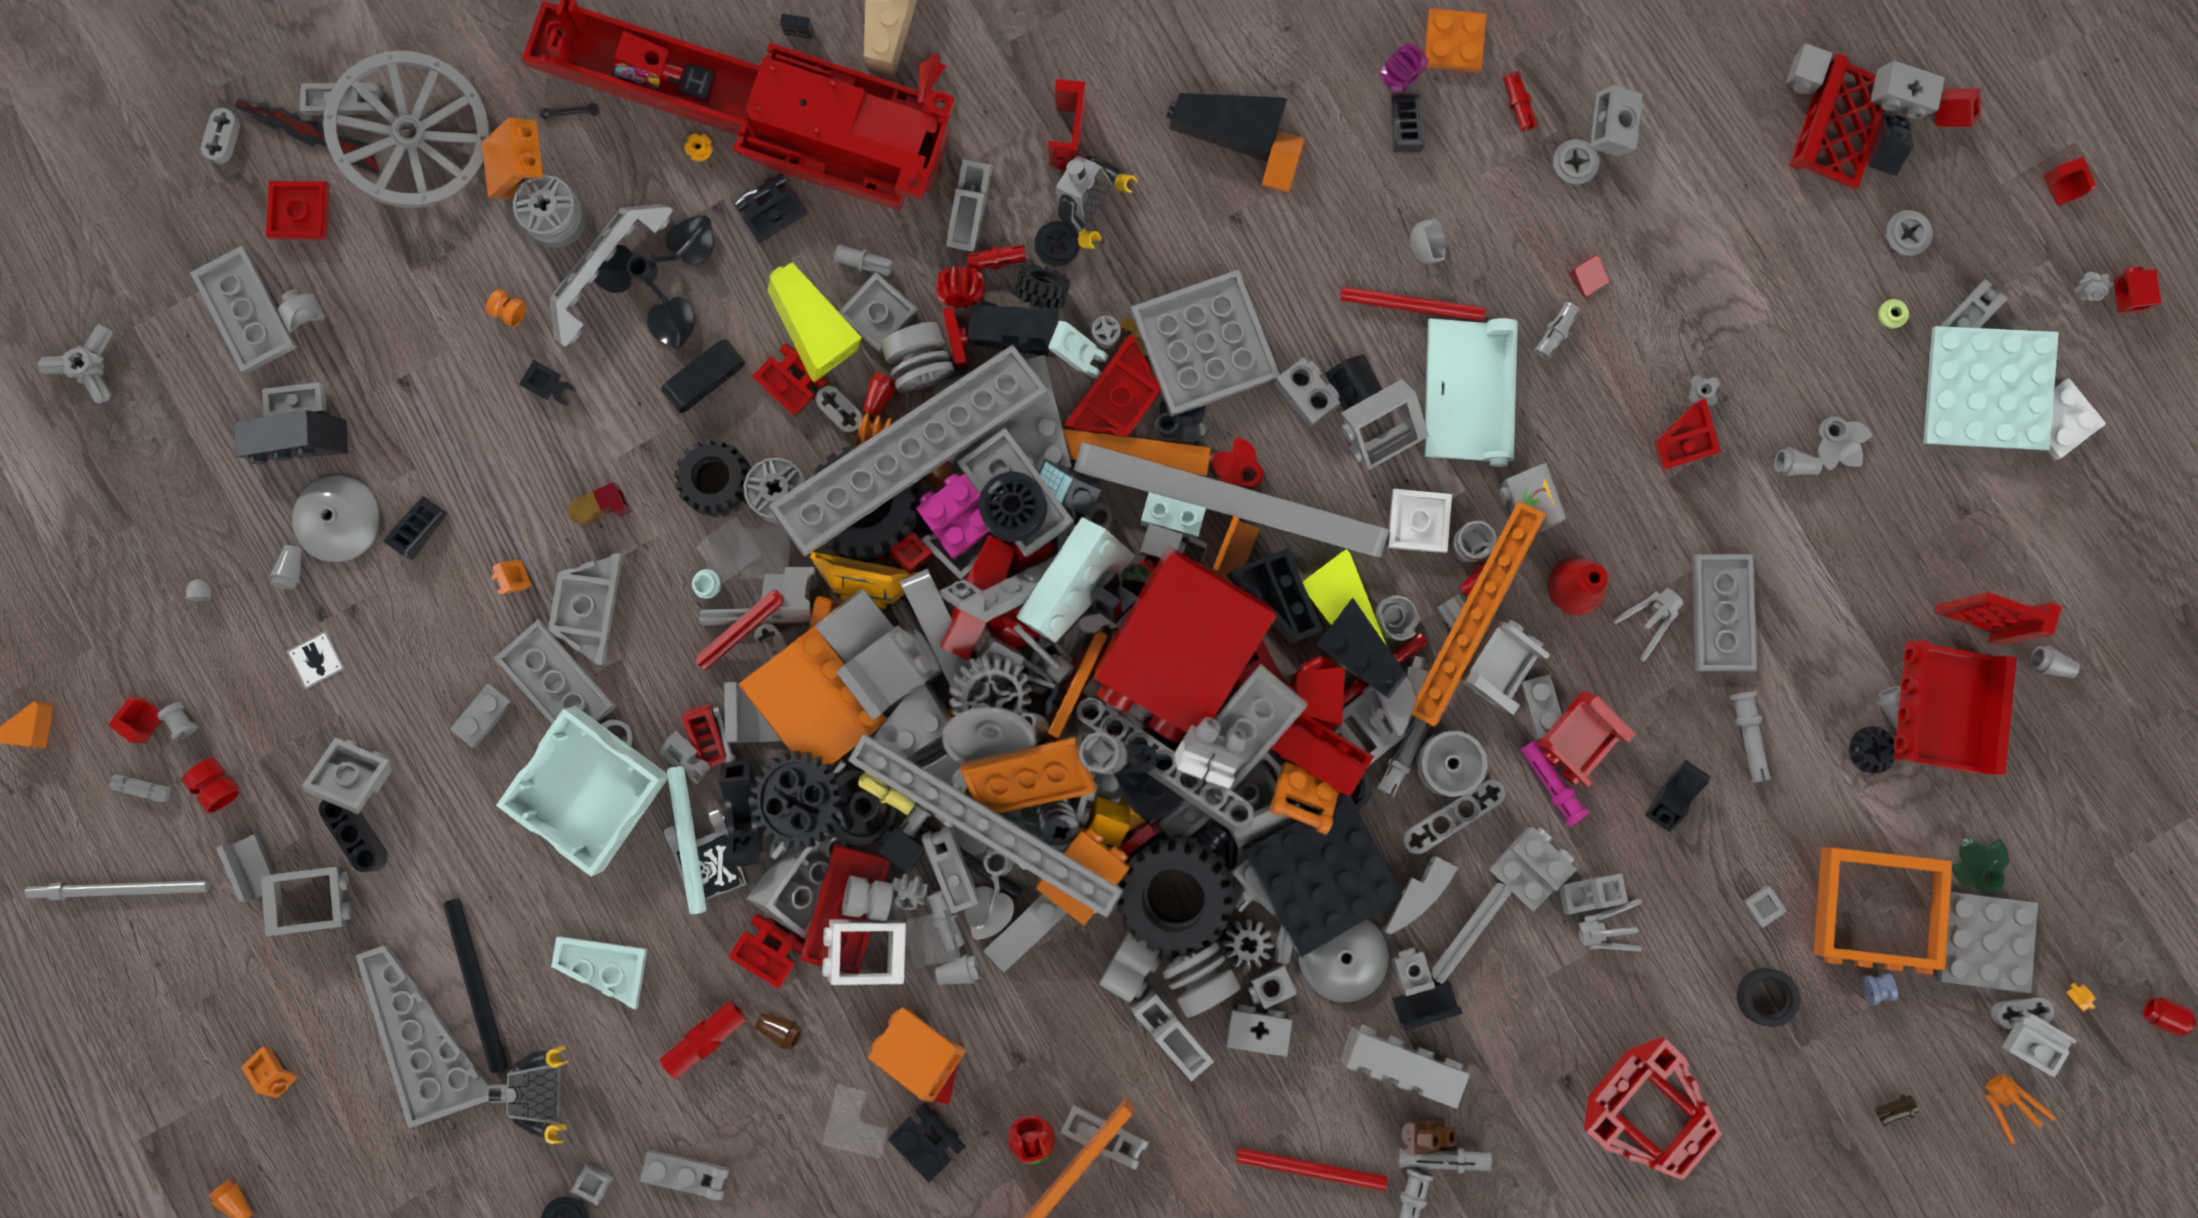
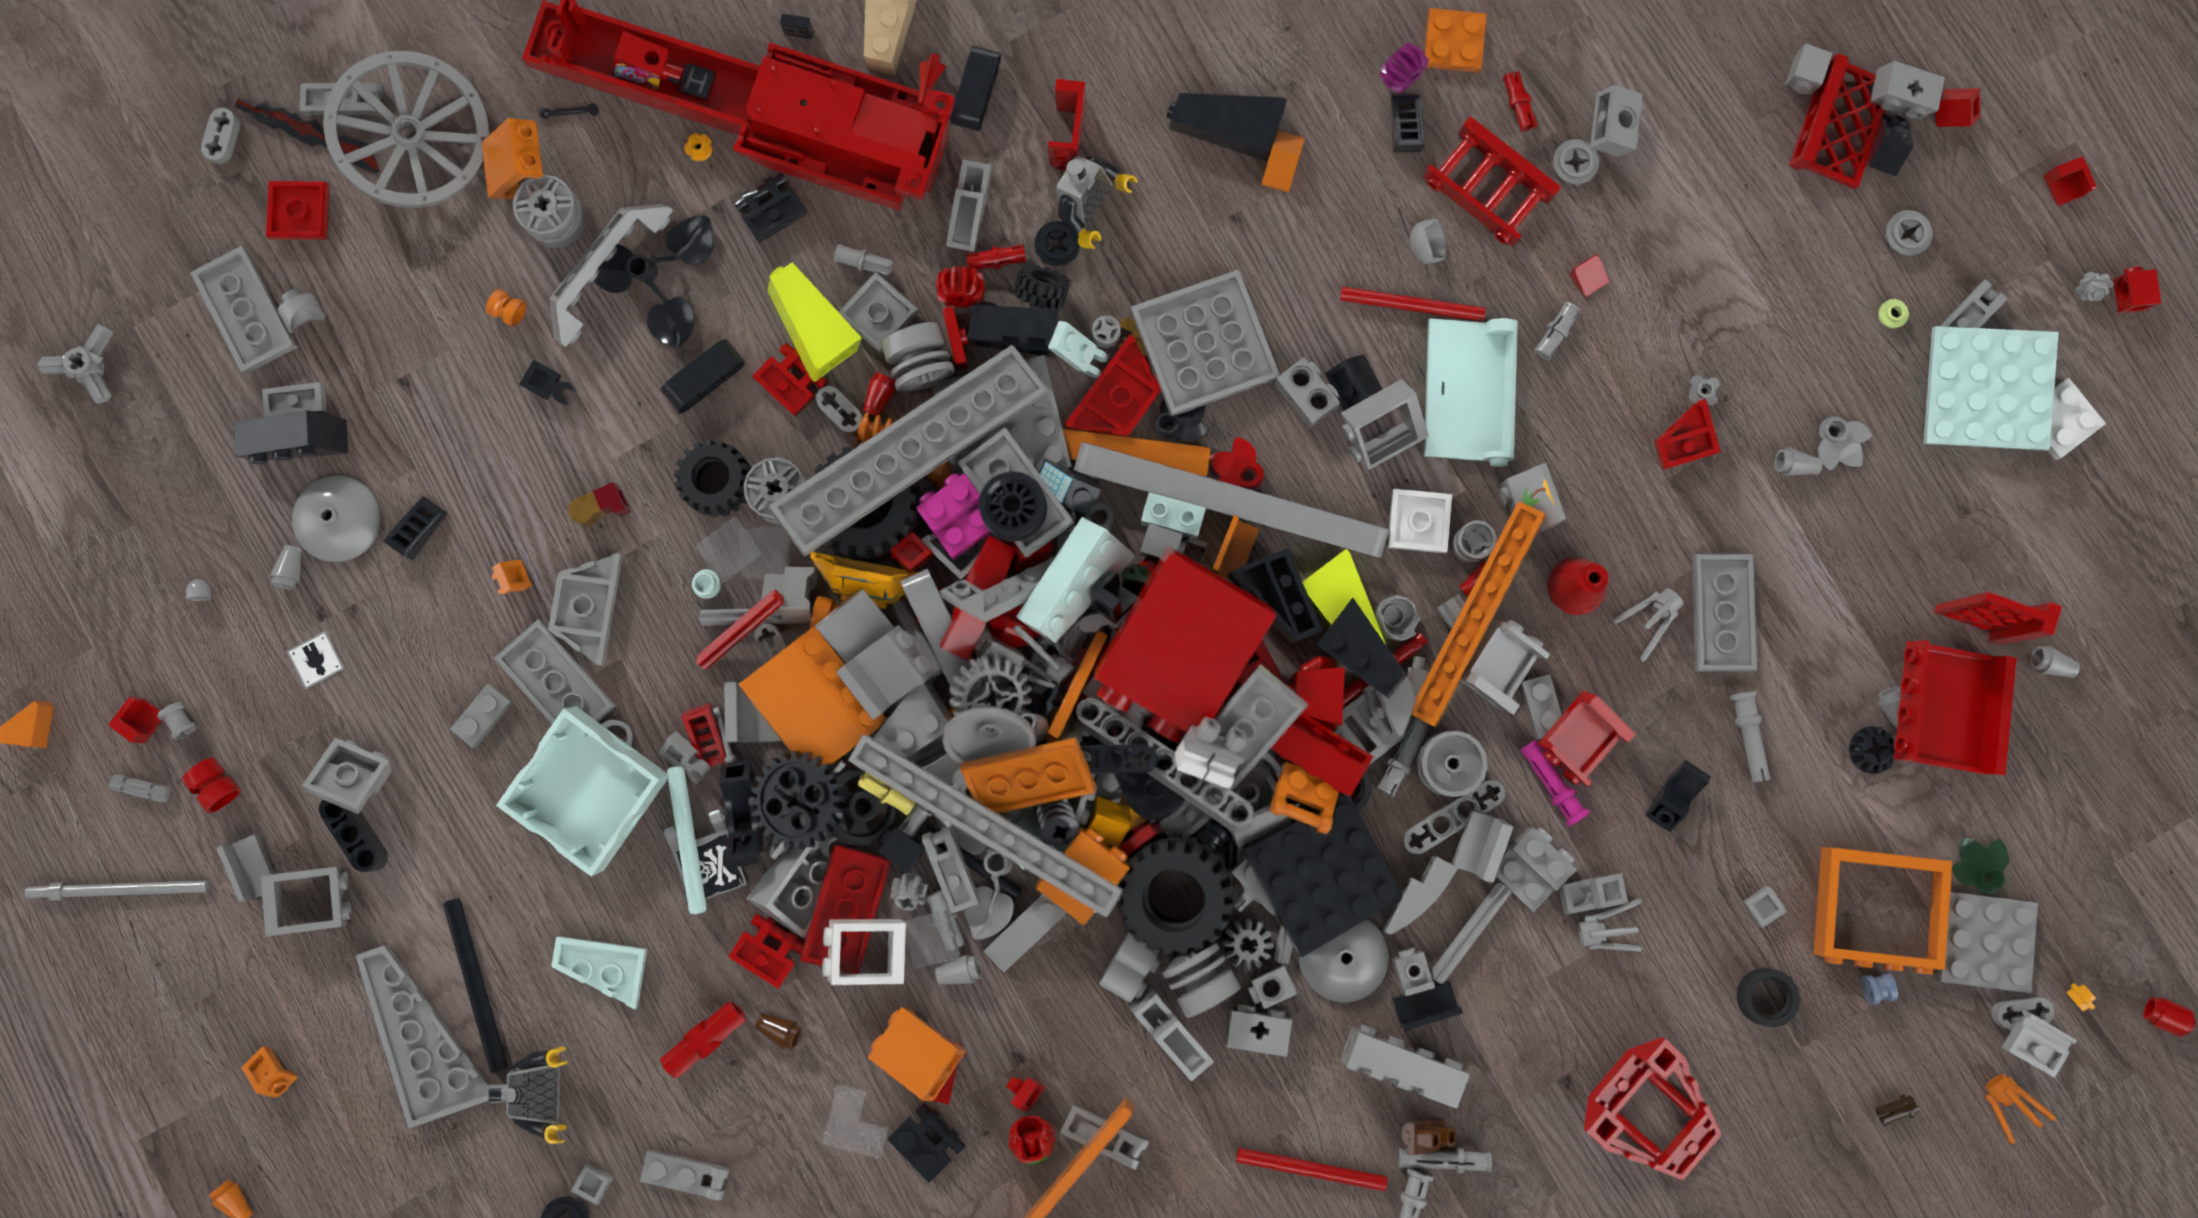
light grey wheel [842,876,893,922] -> none
light grey wheel [1079,732,1127,775] -> none
none -> black beam [950,45,1001,132]
none -> red tile [1006,1077,1046,1112]
none -> red fence [1423,116,1561,248]
none -> light grey panel [1452,810,1513,883]

